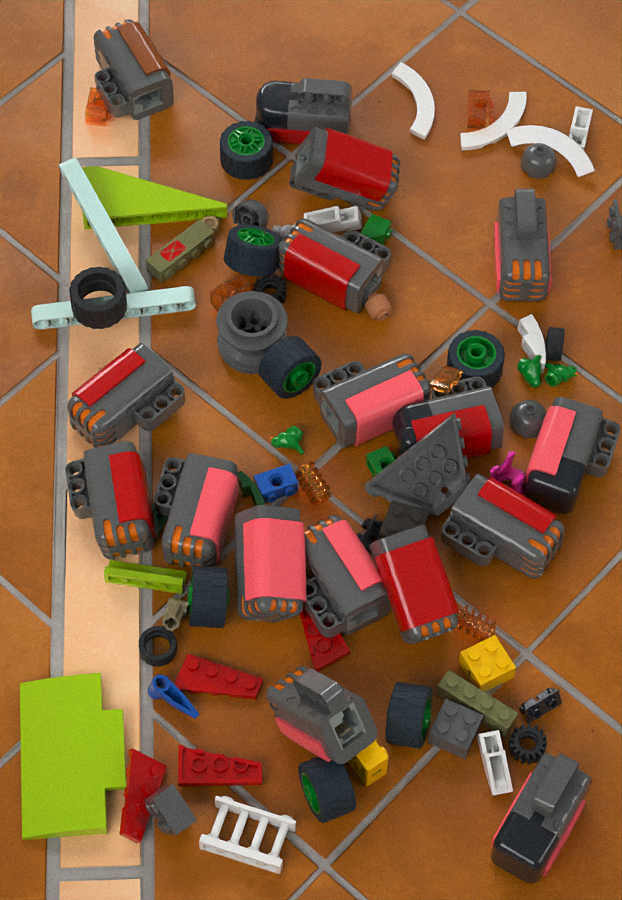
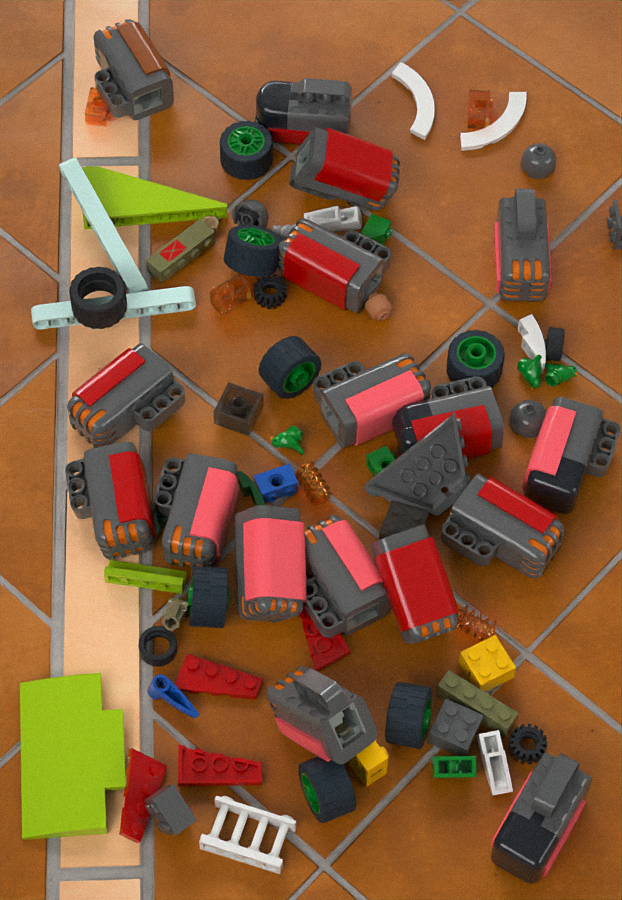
dark grey wheel [216,291,288,374] -> none
black hinge [356,515,383,553] -> none
clear orange slope [429,366,463,393] -> none
dark pink piece [487,451,526,494] -> none
white tile [506,125,595,177] -> none
black hinge [519,688,562,724] -> none
white slope [569,106,593,150] -> none
none -> clear smoke brick [213,382,264,436]
none -> green brick [430,756,476,778]

